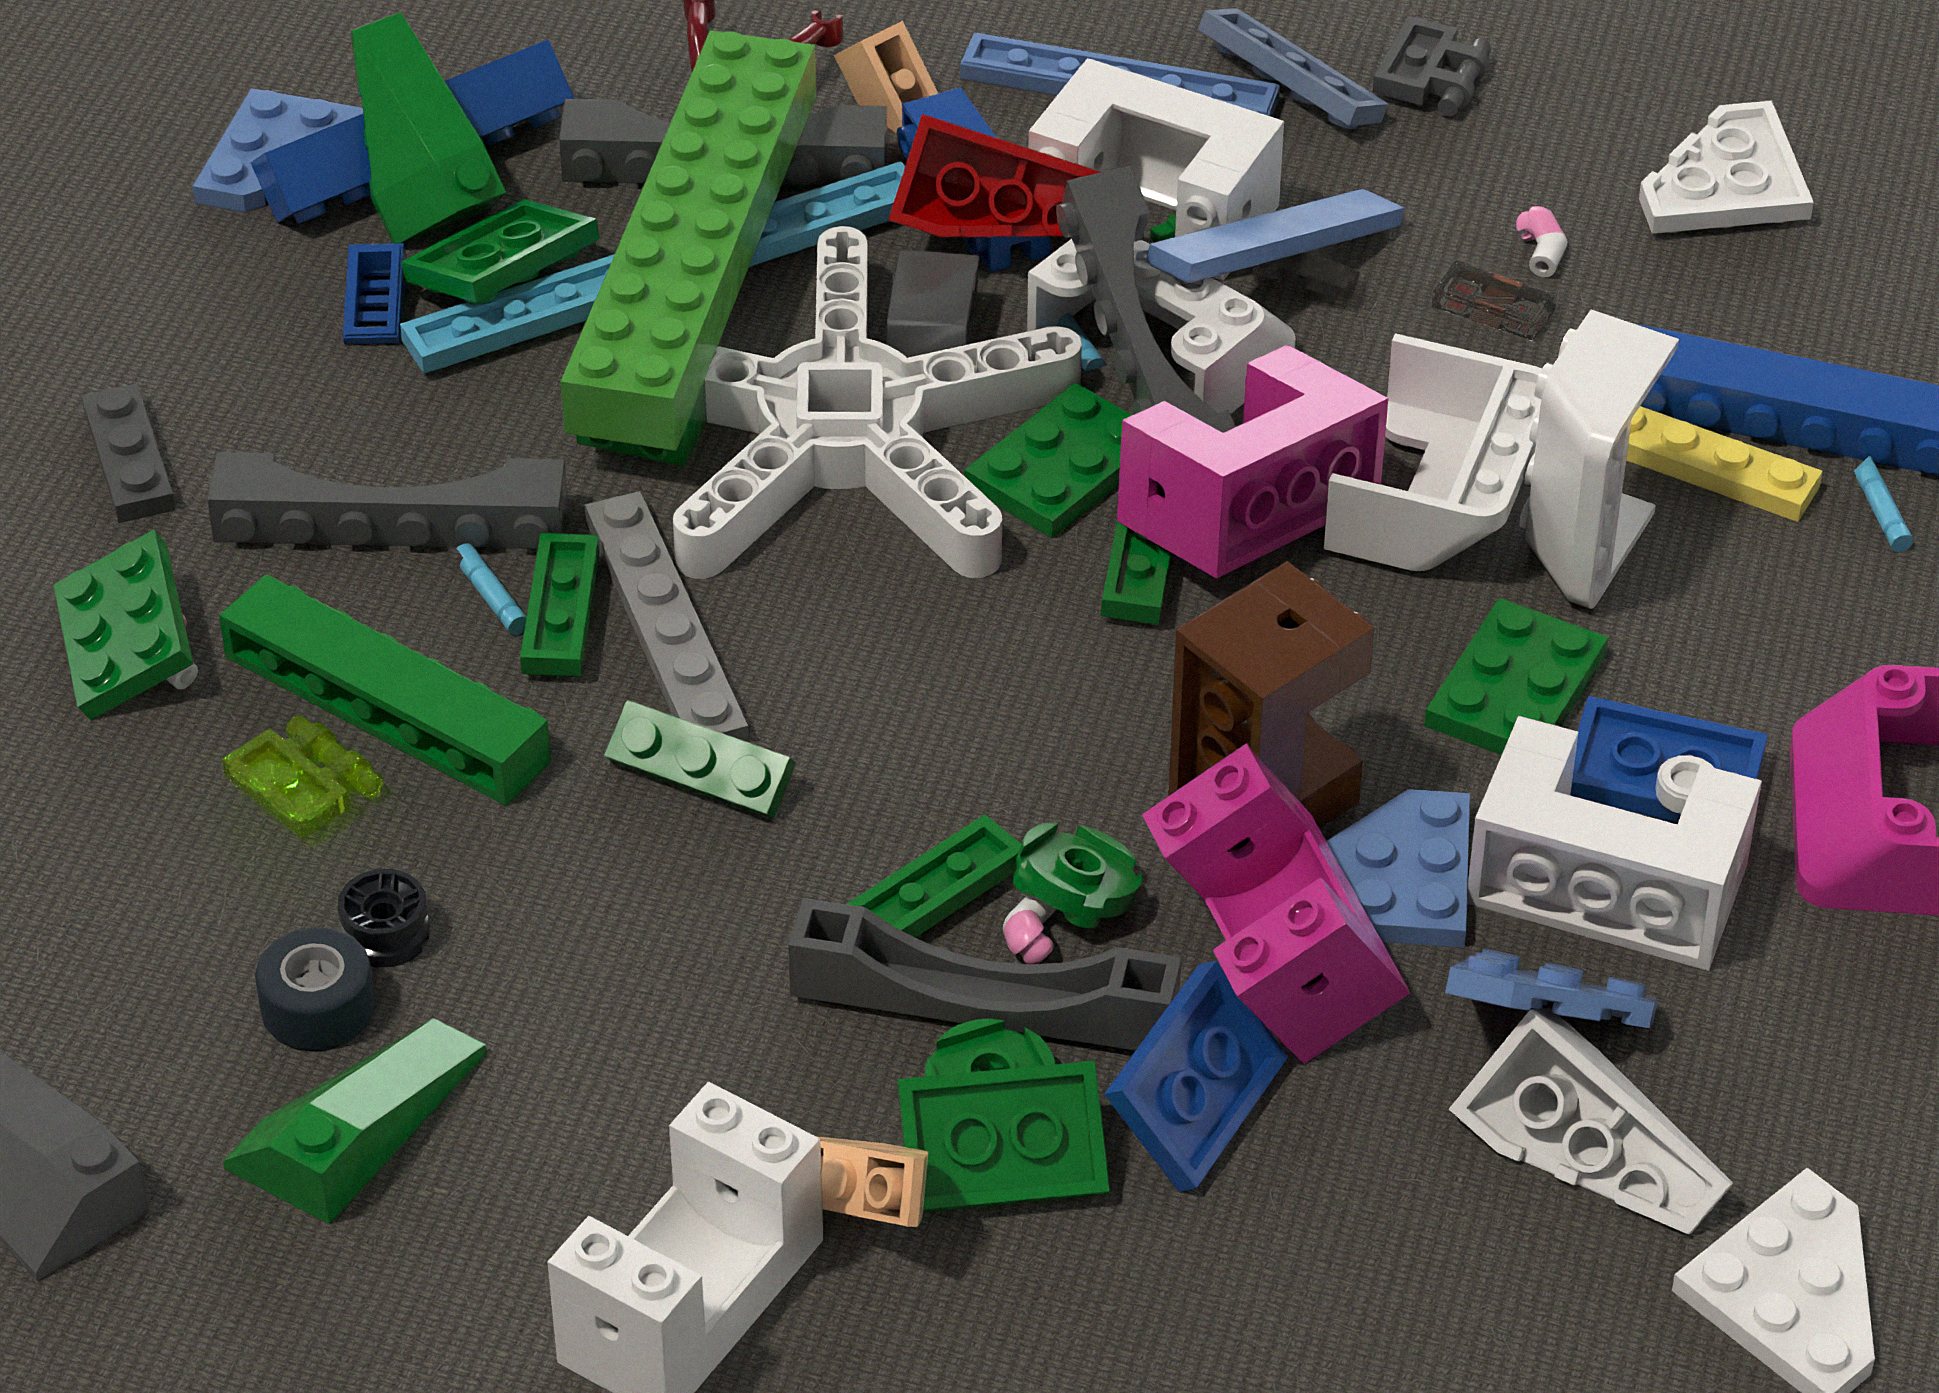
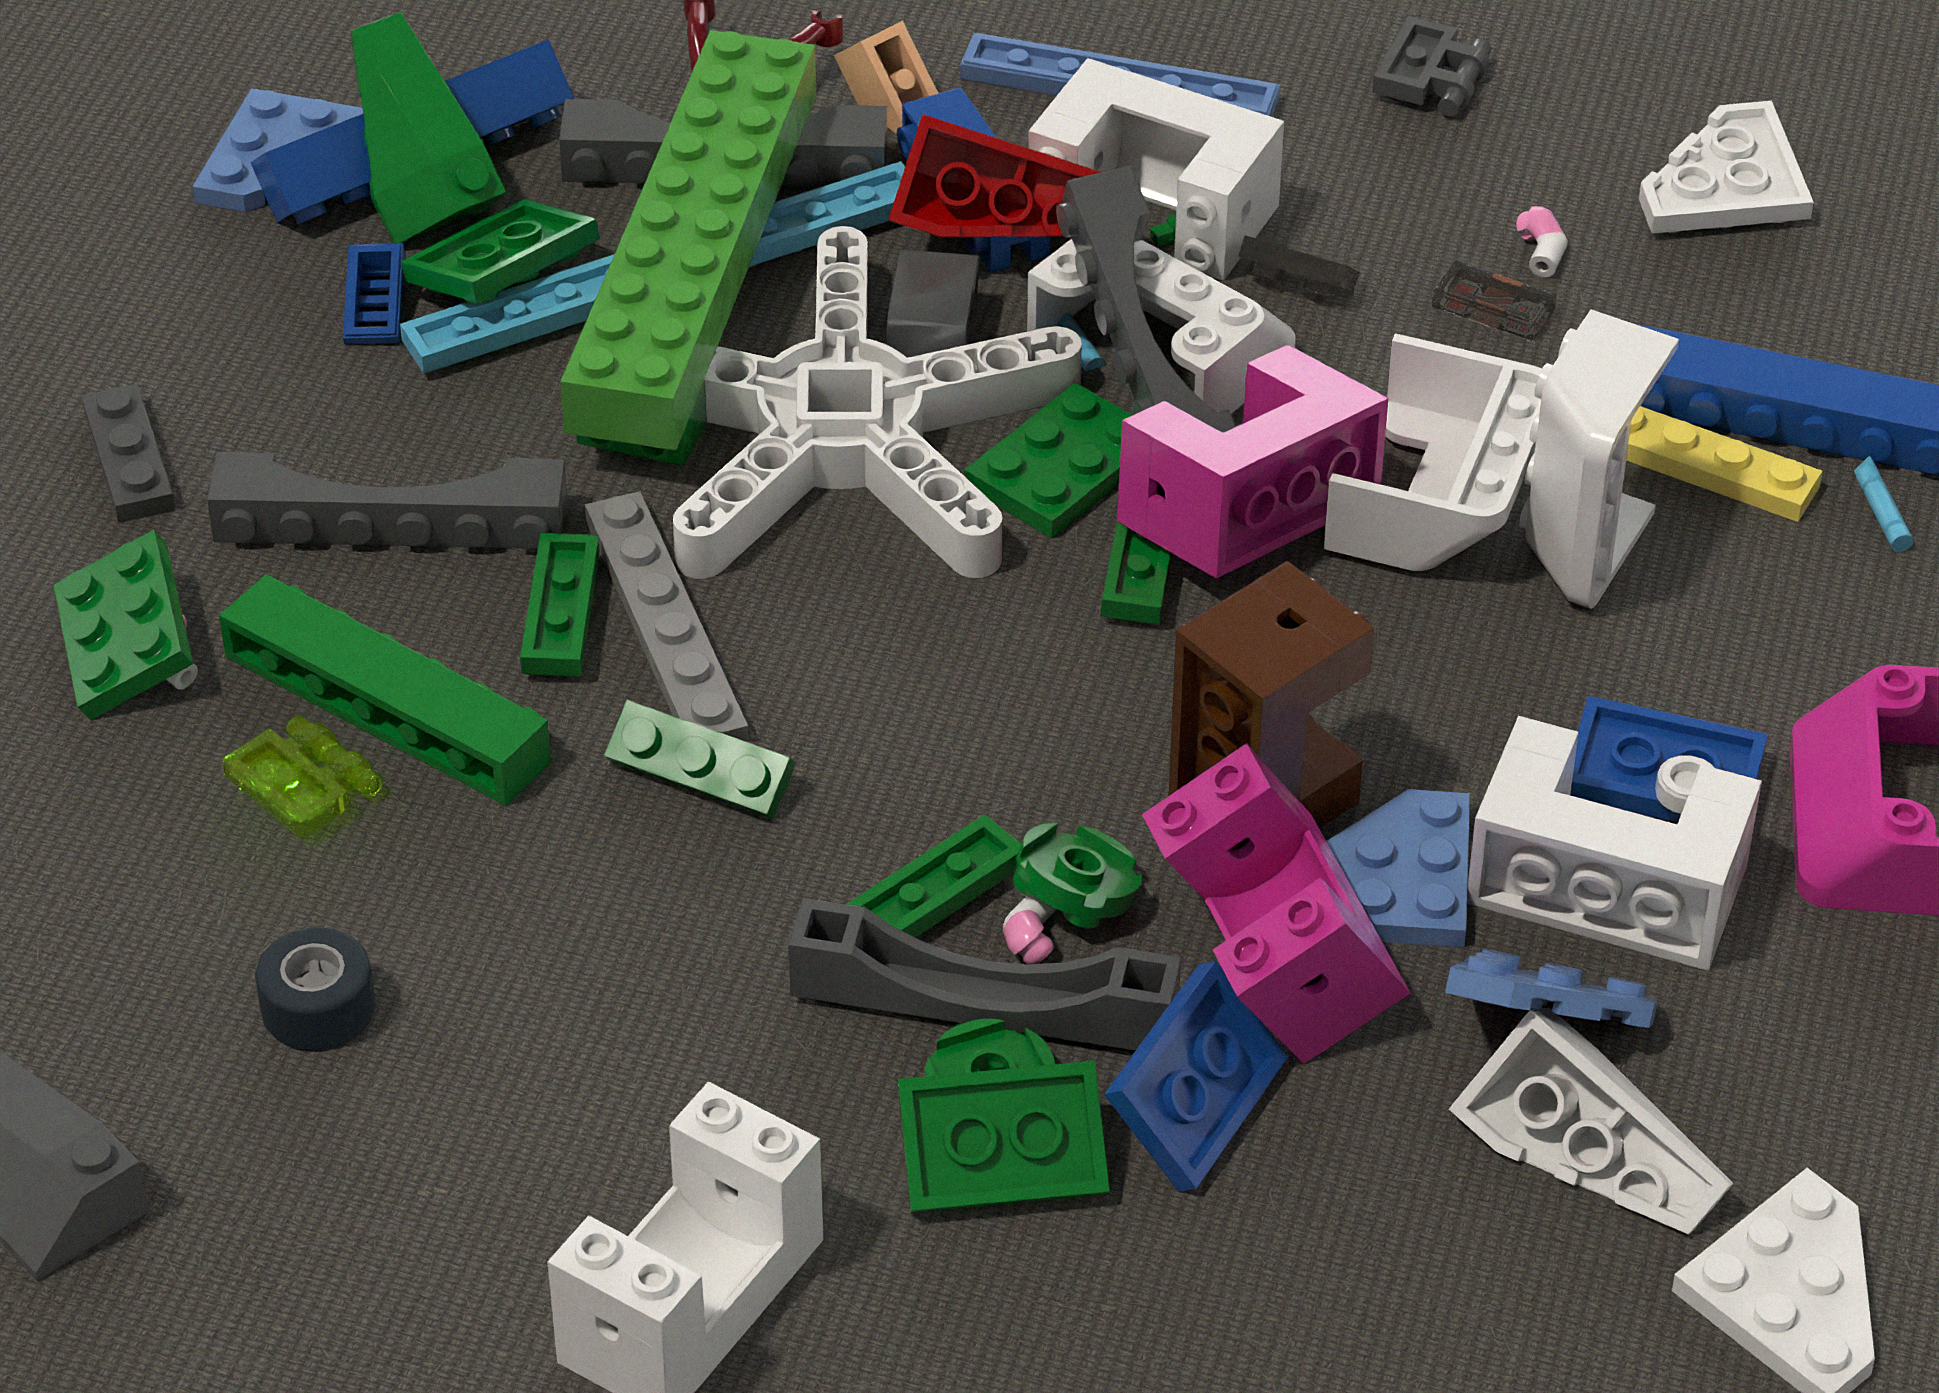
green wedge [223,1018,487,1224] -> none
black wheel [338,868,430,968] -> none
medium azure wheel [456,543,527,635] -> none
light nougat slope [816,1136,929,1227] -> none
medium blue tile [1147,189,1404,284] -> none
sand blue plate [1198,8,1388,129] -> none
green plate [1424,598,1609,755] -> none

